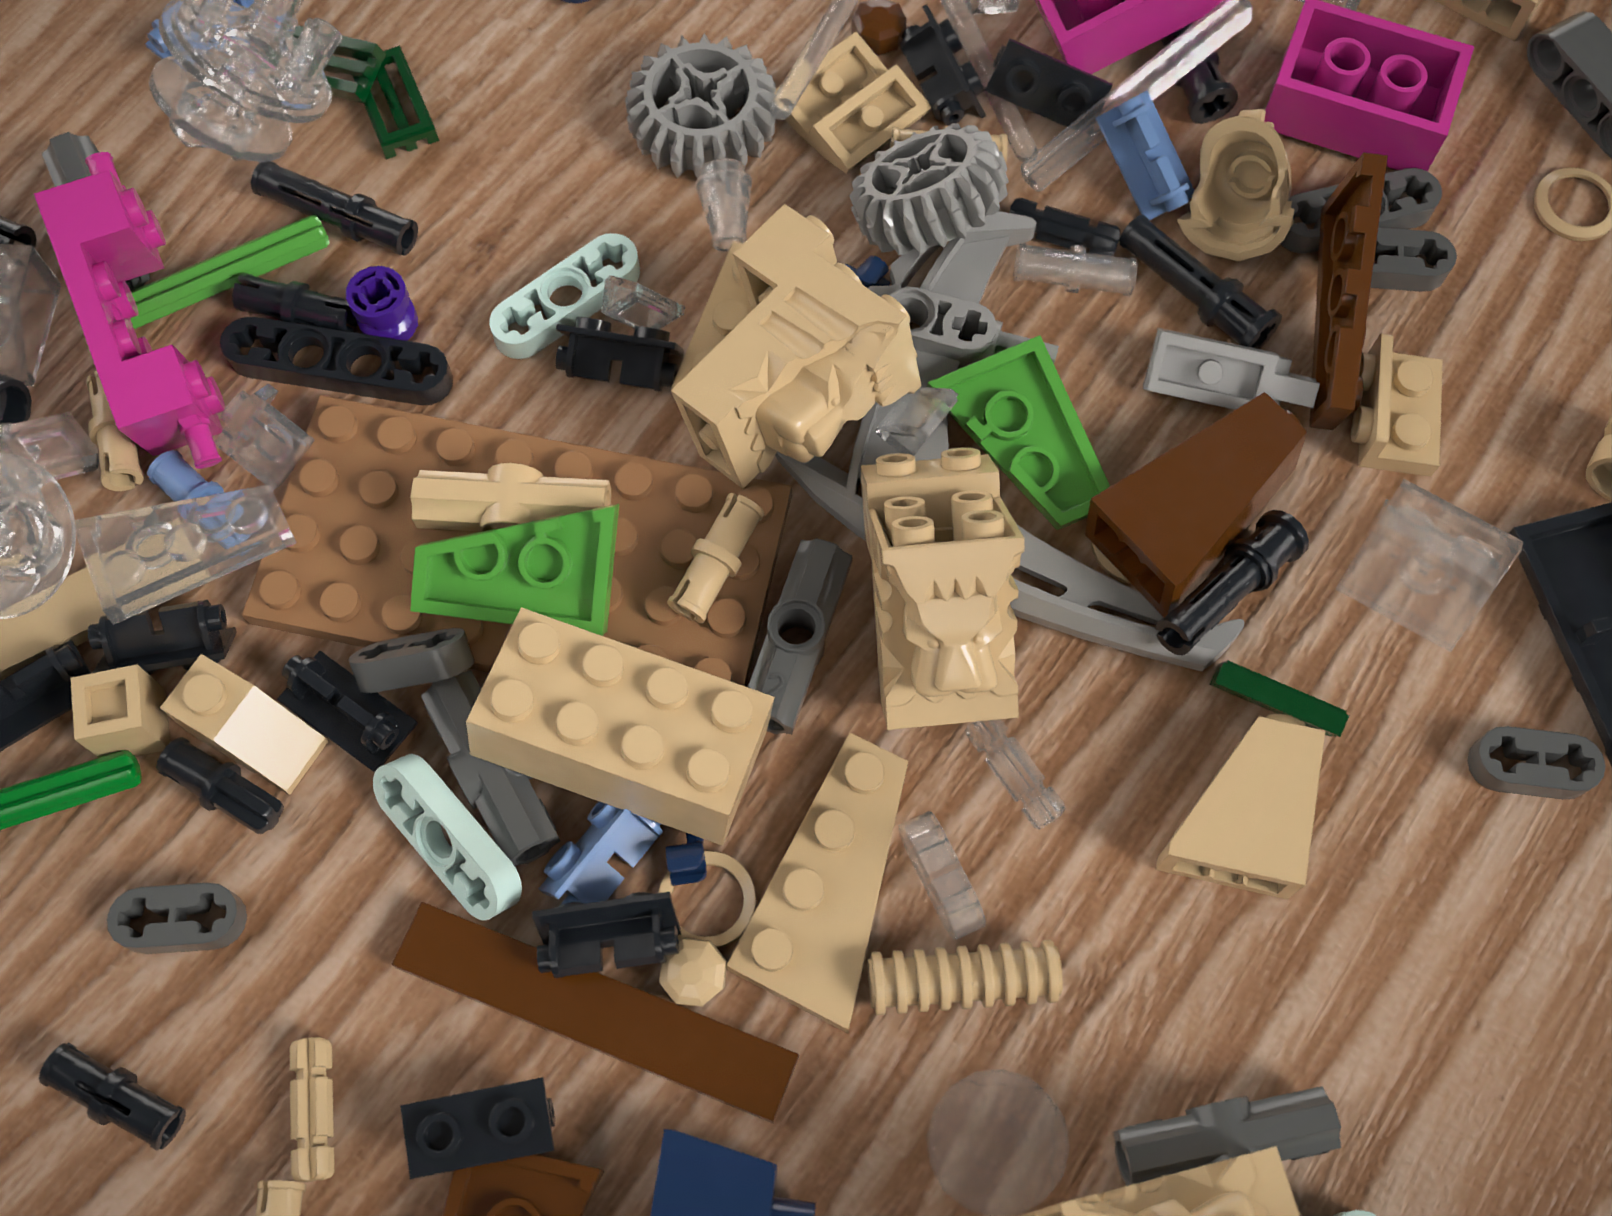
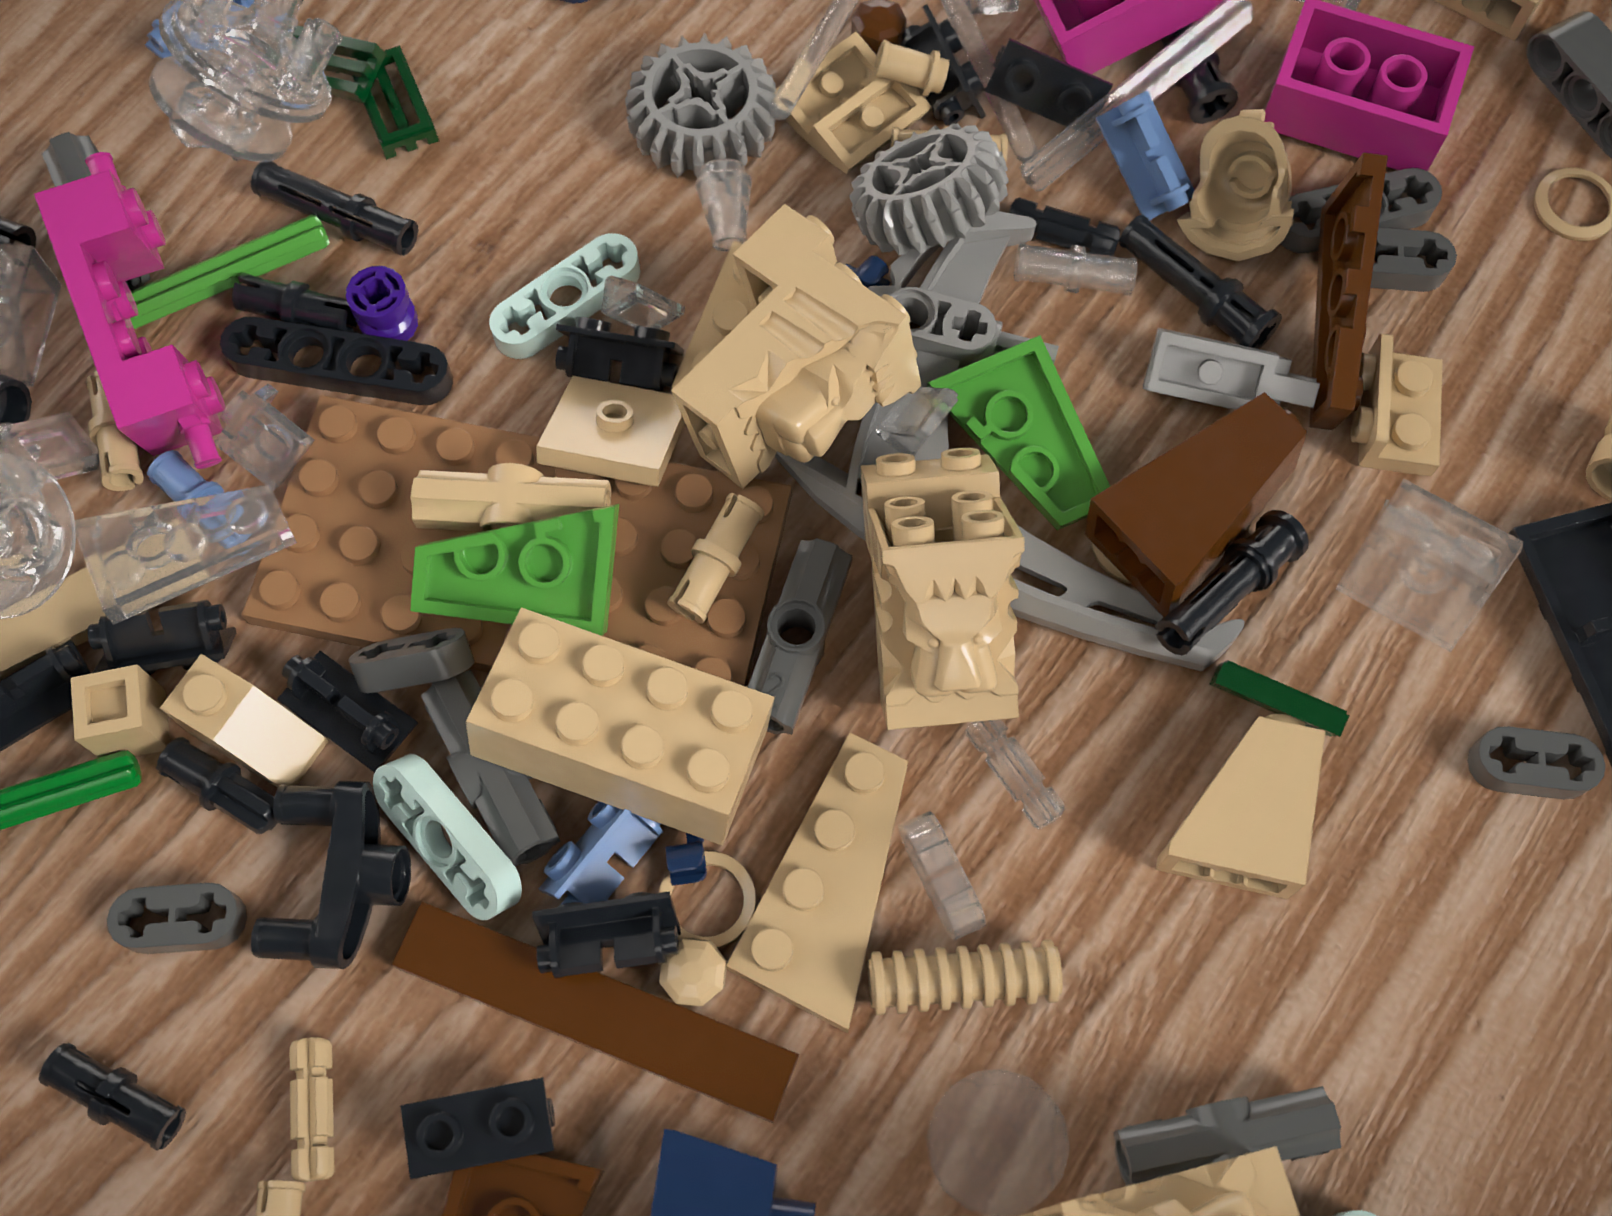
none -> black connector [251,781,411,969]
none -> tan plate [536,376,685,487]
none -> tan pin [873,40,949,96]

